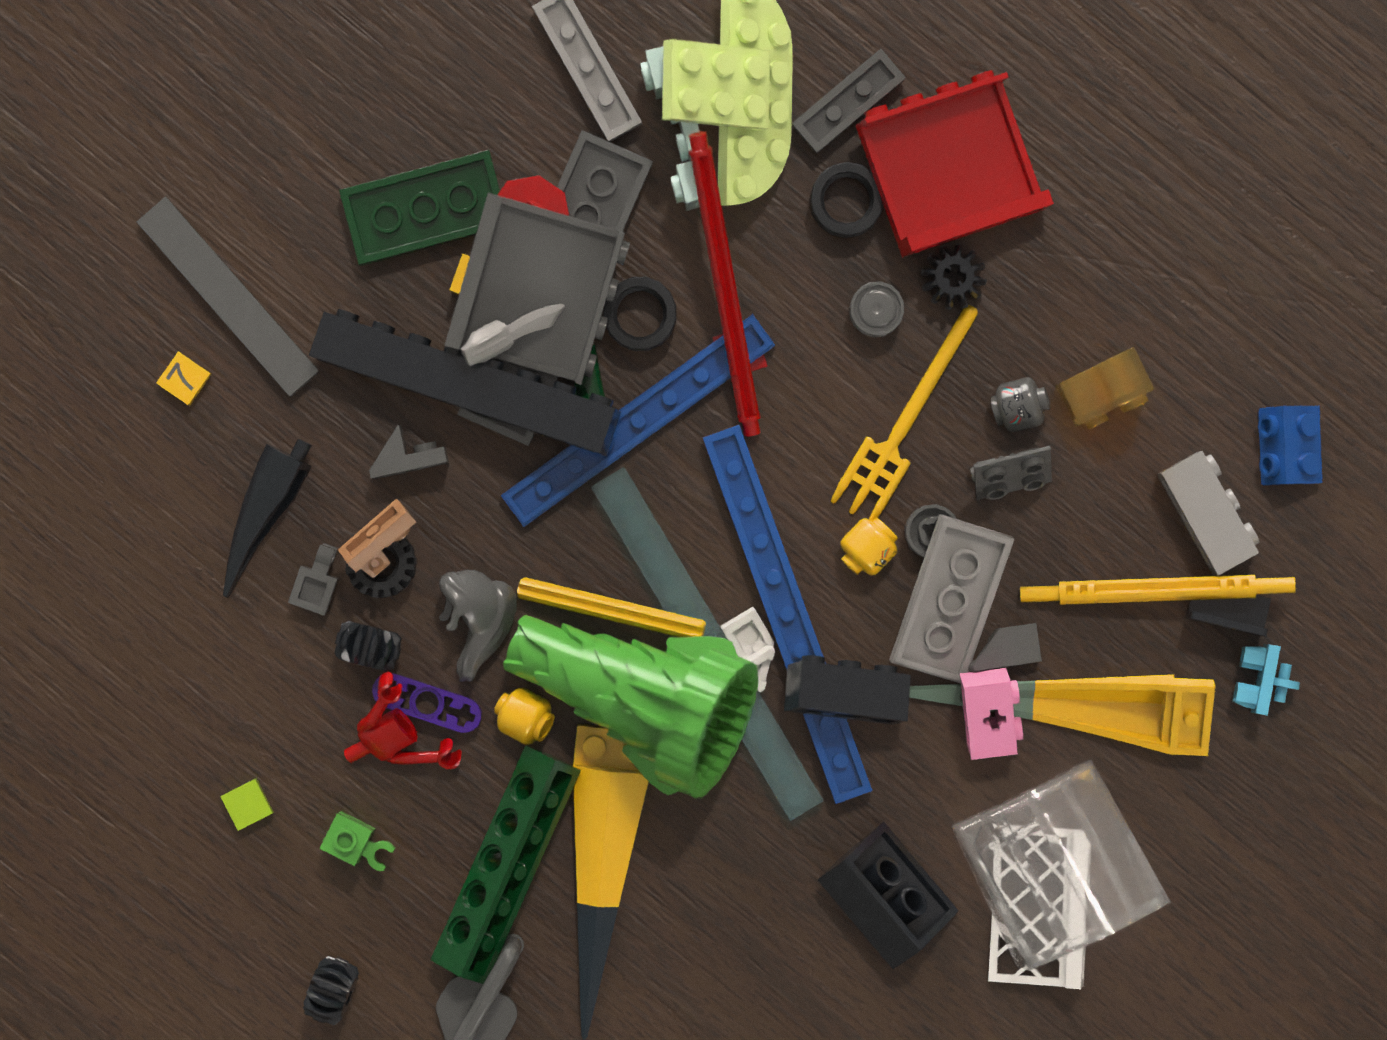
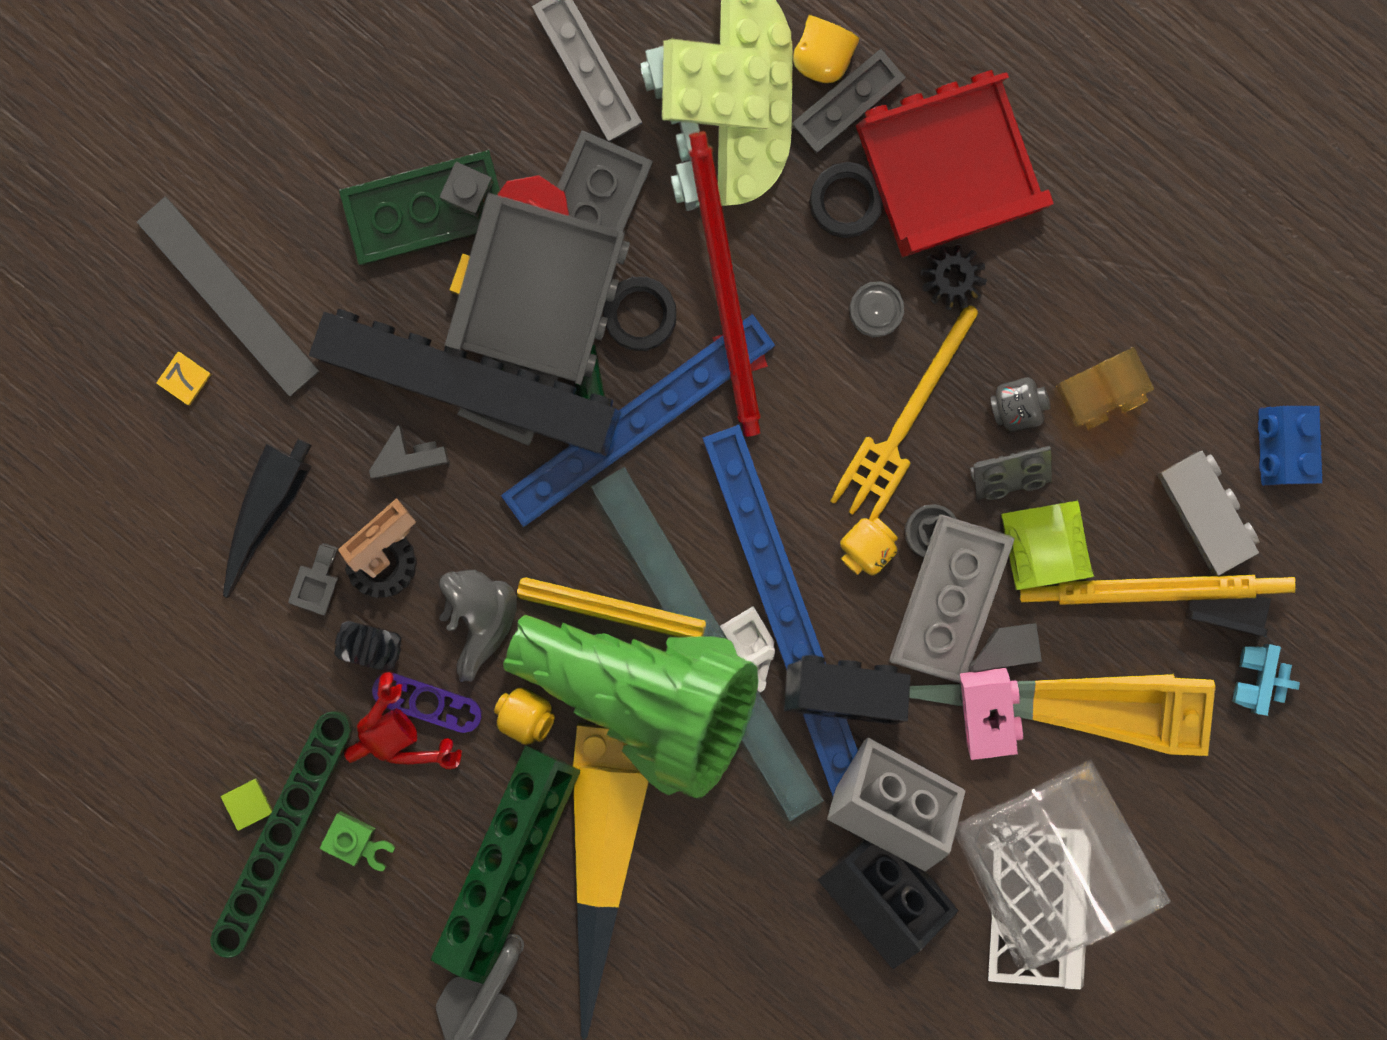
black gear [303,956,359,1025] -> none
light grey piece [461,303,565,366] -> none
none -> dark green beam [210,711,353,958]
none -> dark grey brick [440,162,494,218]
none -> yellow helmet [793,15,860,83]
none -> light grey slope [827,738,966,871]
none -> lime slope [1001,501,1094,590]

